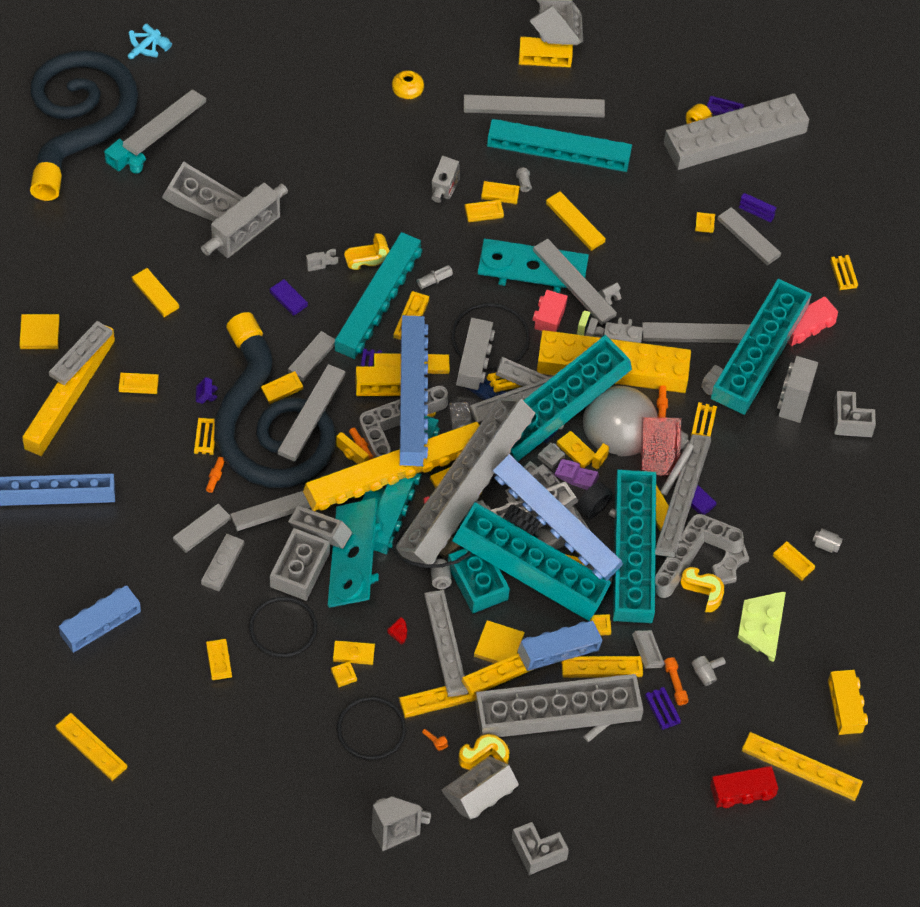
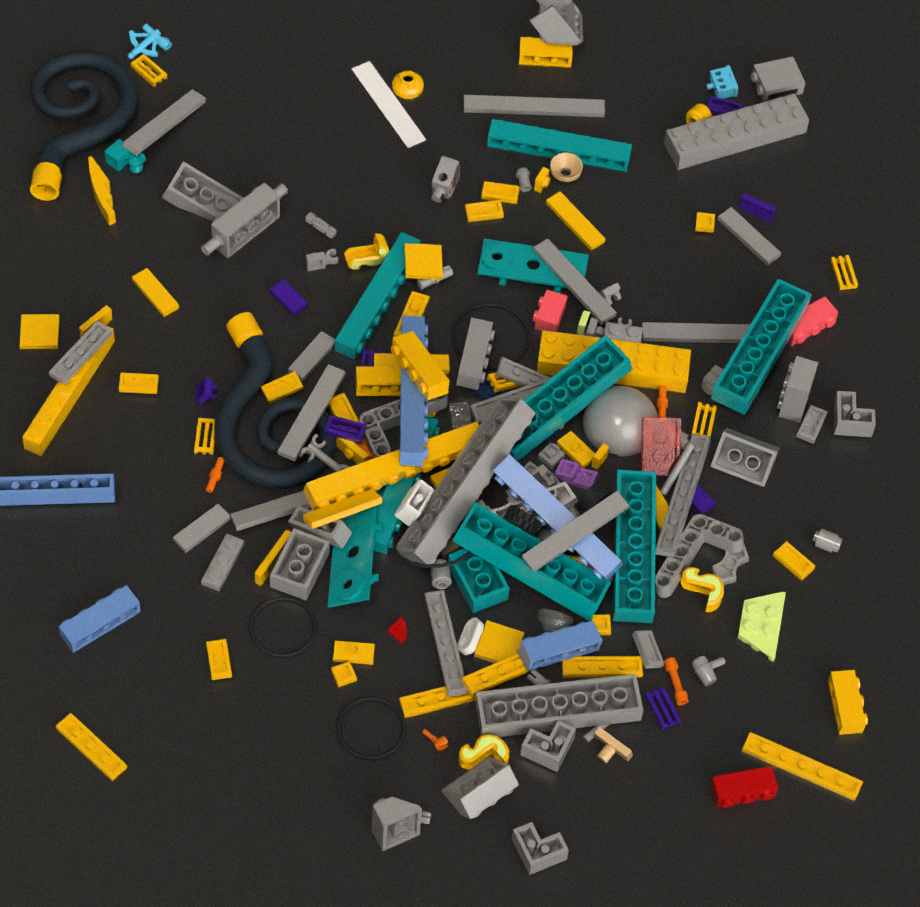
none -> yellow tile [79,305,113,337]
none -> yellow slope [88,156,116,226]
none -> yellow tile [131,54,167,87]
none -> yellow tile [255,530,291,586]
none -> light grey bar [299,434,349,472]
none -> yellow tile [303,489,382,529]
none -> light grey axle [305,212,337,238]
none -> dark purple tile [324,415,367,444]
none -> yellow tile [328,393,360,429]
none -> white sticker [352,61,426,148]
none -> yellow brick [391,331,449,400]
none -> white brick [394,480,434,526]
none -> yellow tile [404,243,443,280]
none -> white plate [457,617,484,655]
none -> light grey brick [520,720,576,772]
none -> light grey tile [521,491,629,573]
none -> light grey pin [527,669,551,685]
none -> yellow plate [534,167,551,193]
none -> clear piece [538,609,574,632]
none -> tan piece [550,152,583,182]
none -> tan tile [594,727,633,763]
none -> medium azure piece [706,65,738,99]
none -> light grey slope [710,428,780,487]
none -> light grey panel [751,56,805,102]
none -> light grey plate [796,405,828,444]

